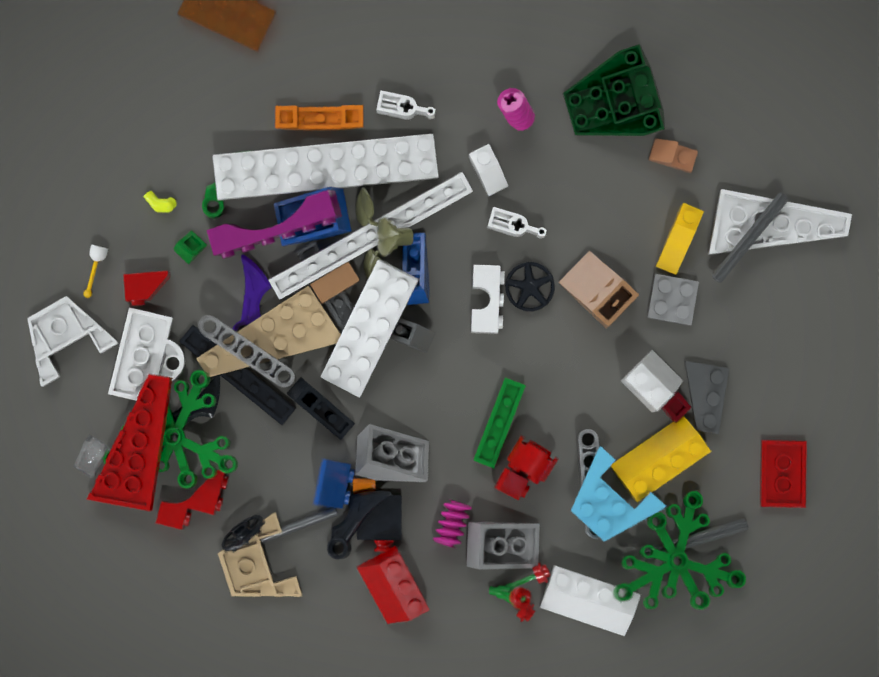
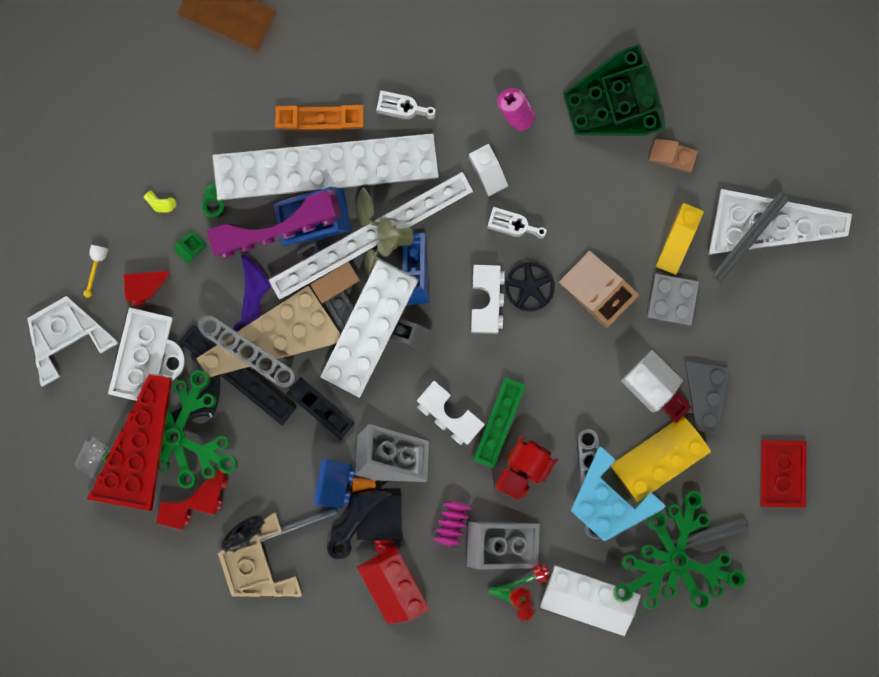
none -> white arch [417,381,485,445]

